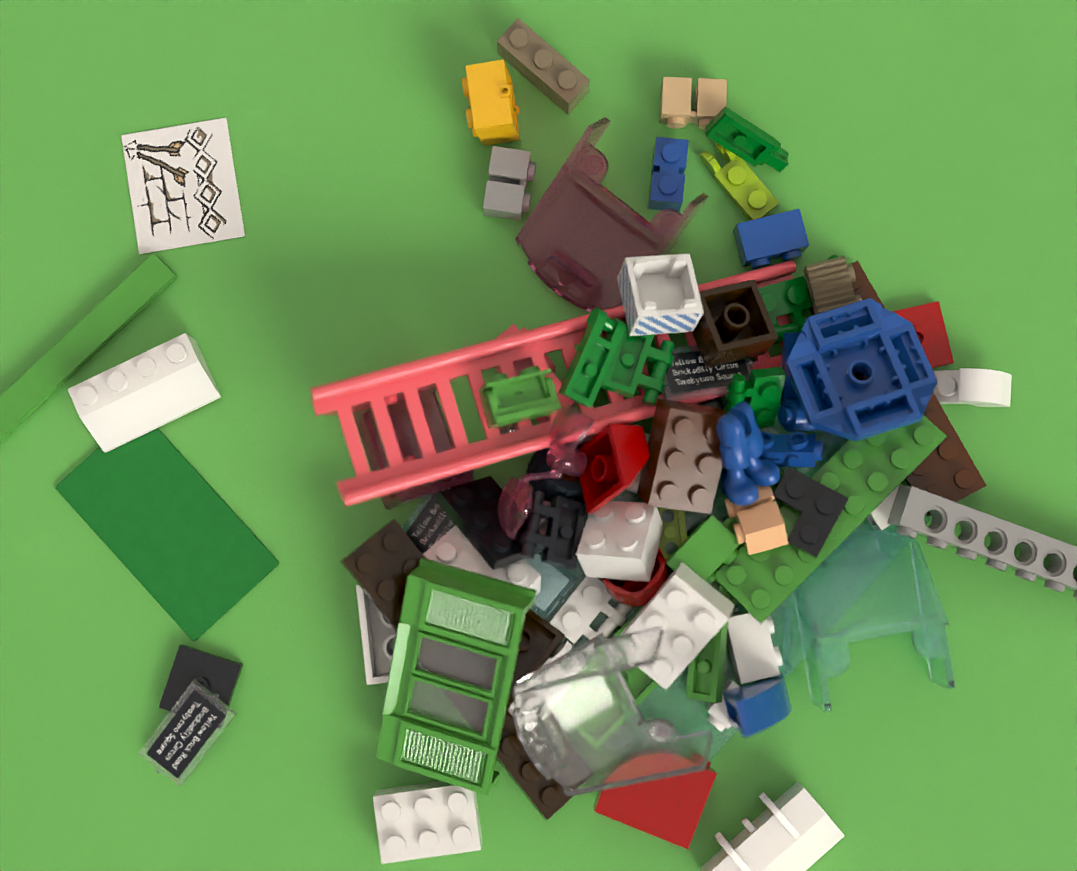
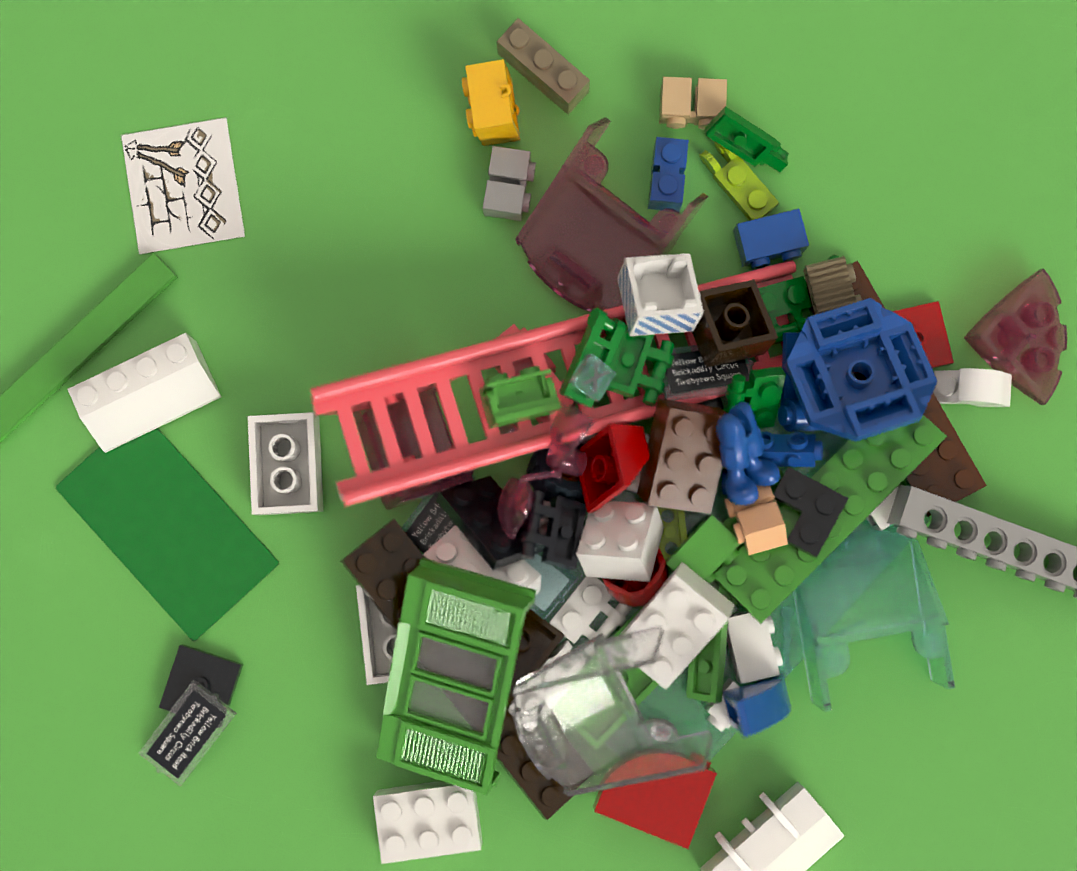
none -> white brick [248,412,324,515]
none -> clear light blue tile [569,354,616,401]
none -> clear pink brick [964,268,1067,405]

